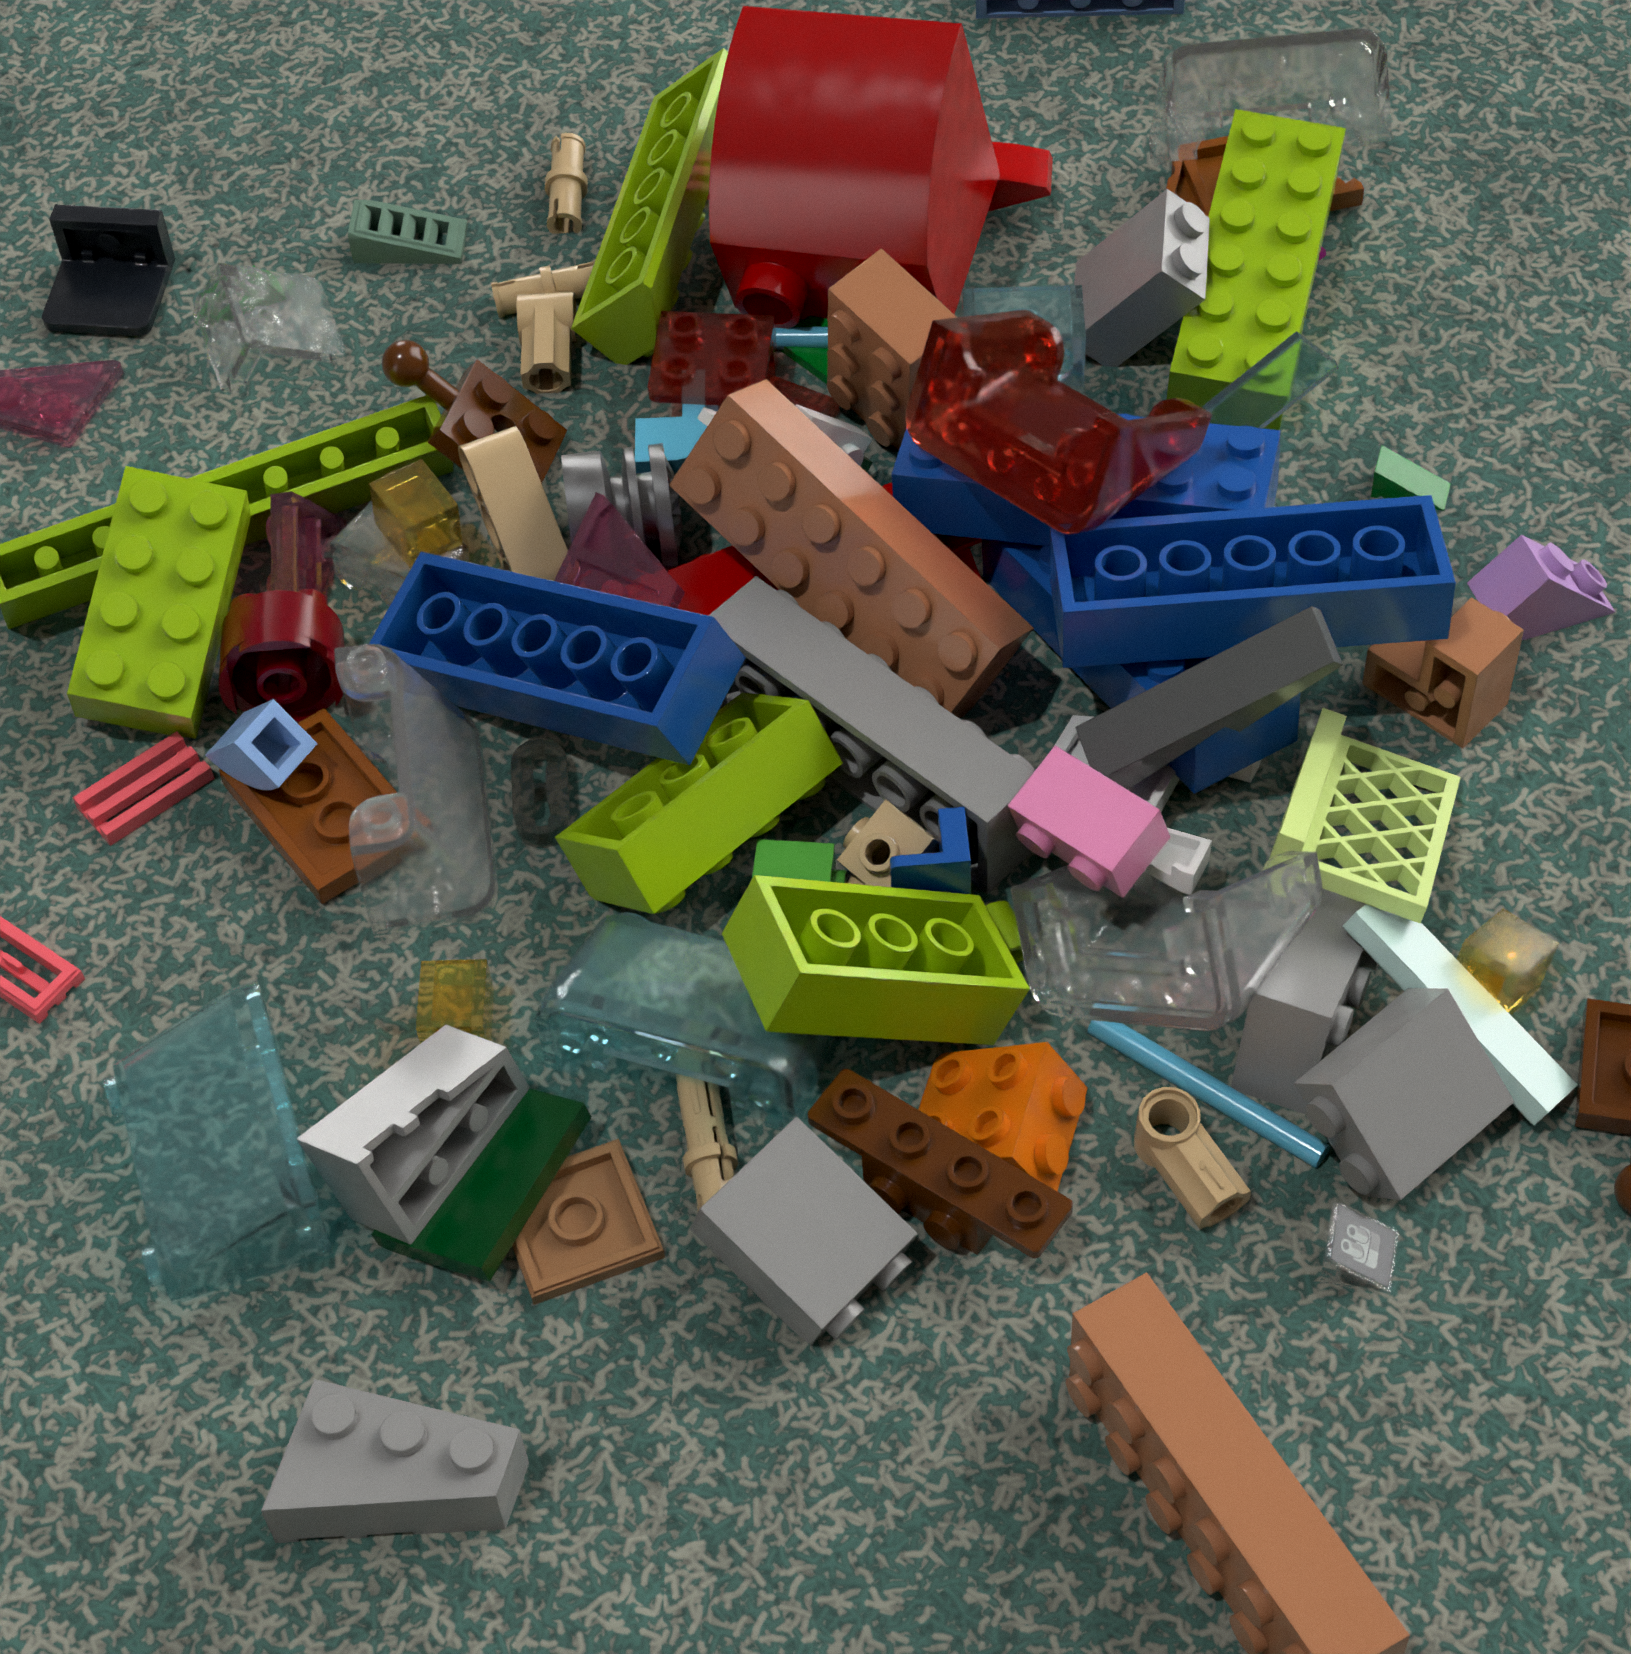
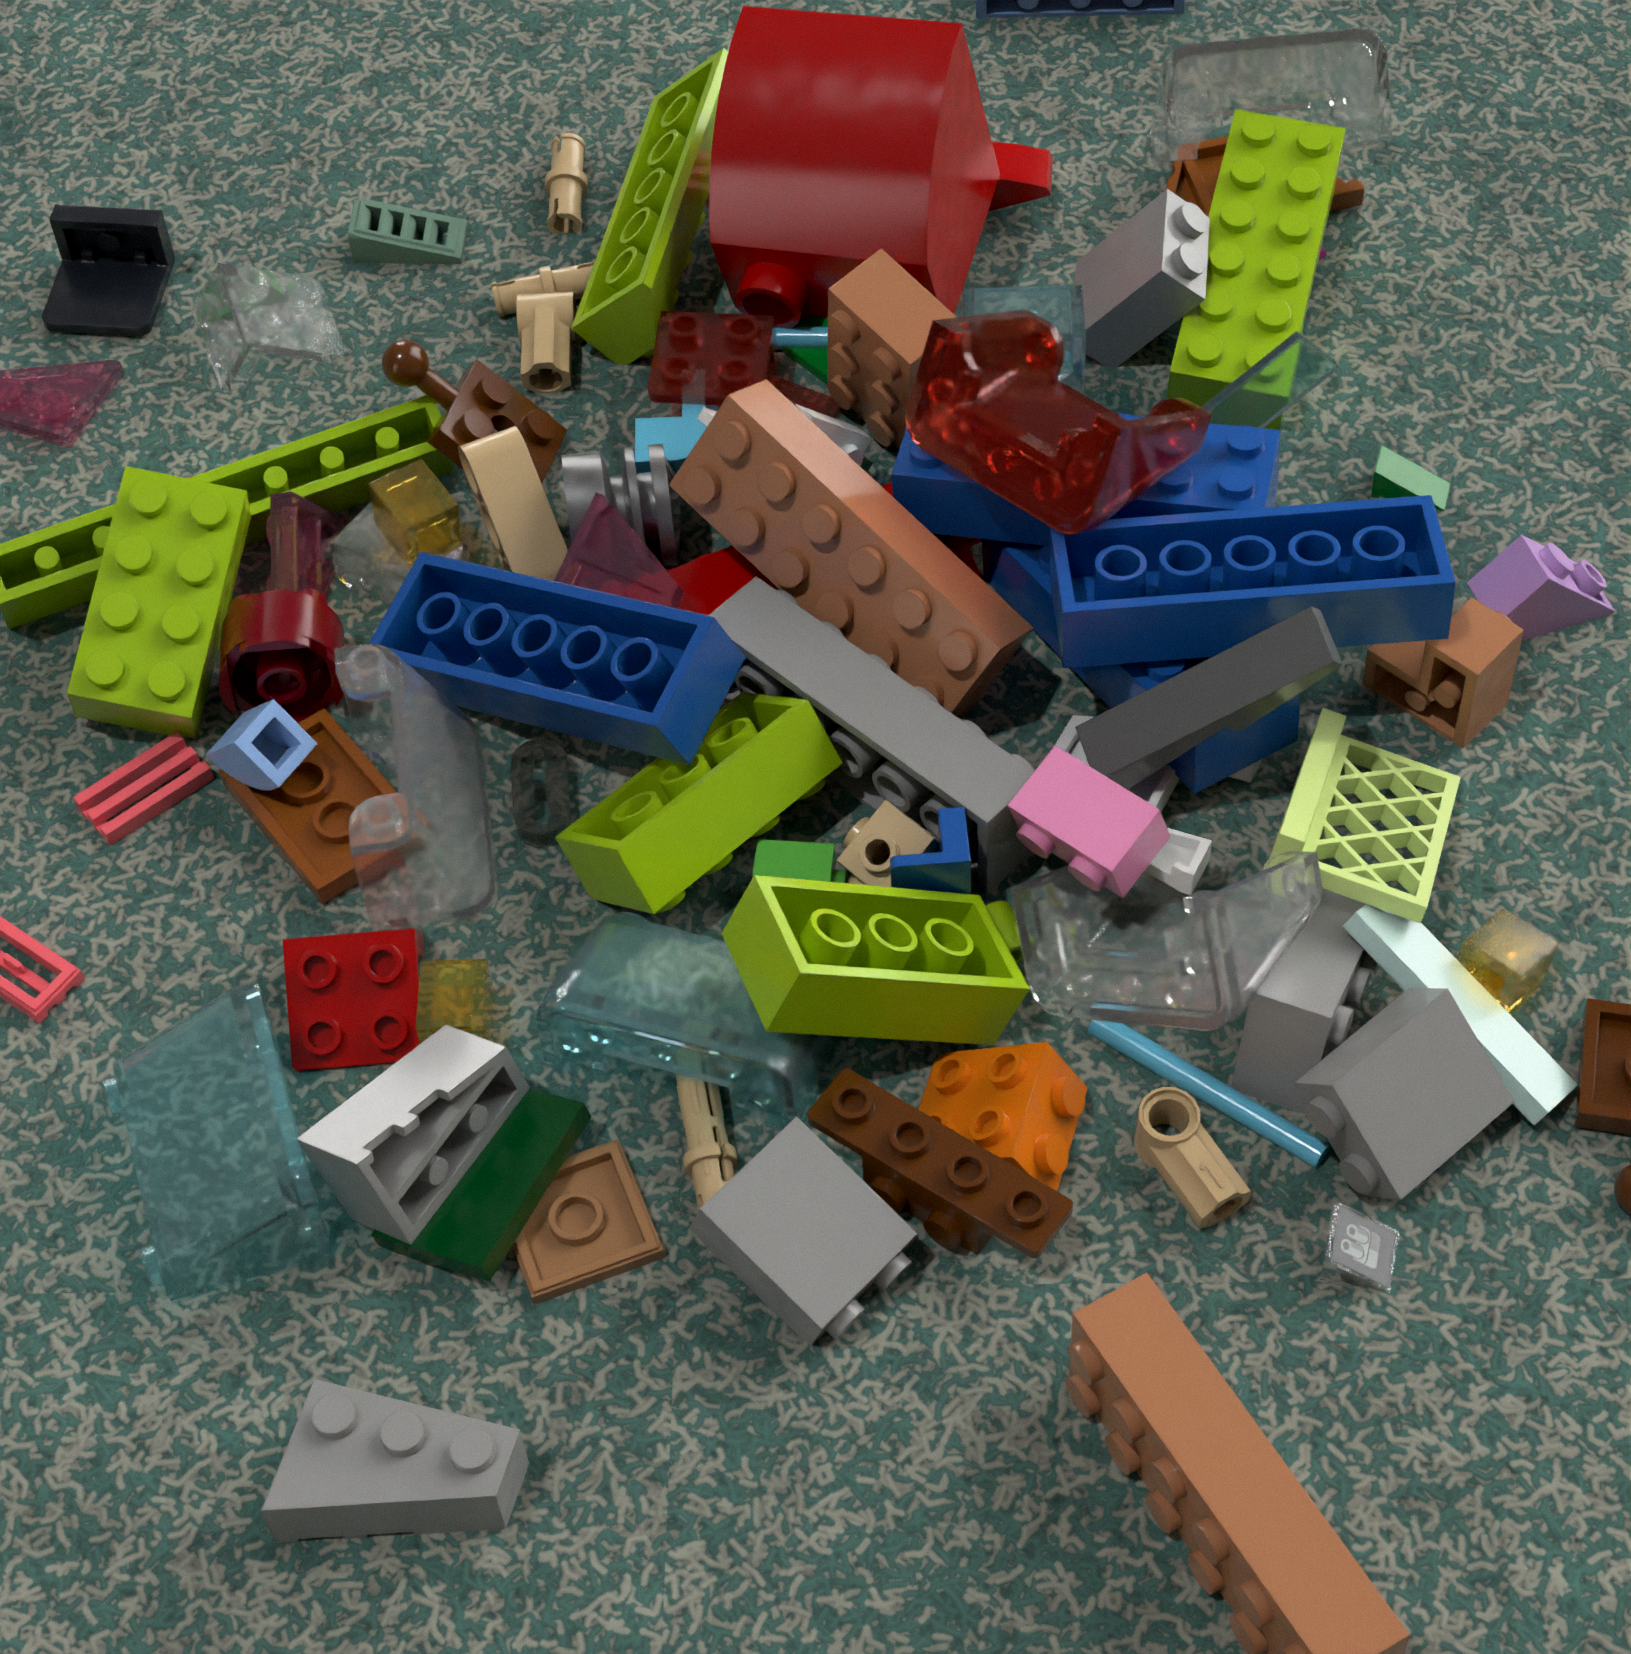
none -> red bracket [282,928,424,1071]

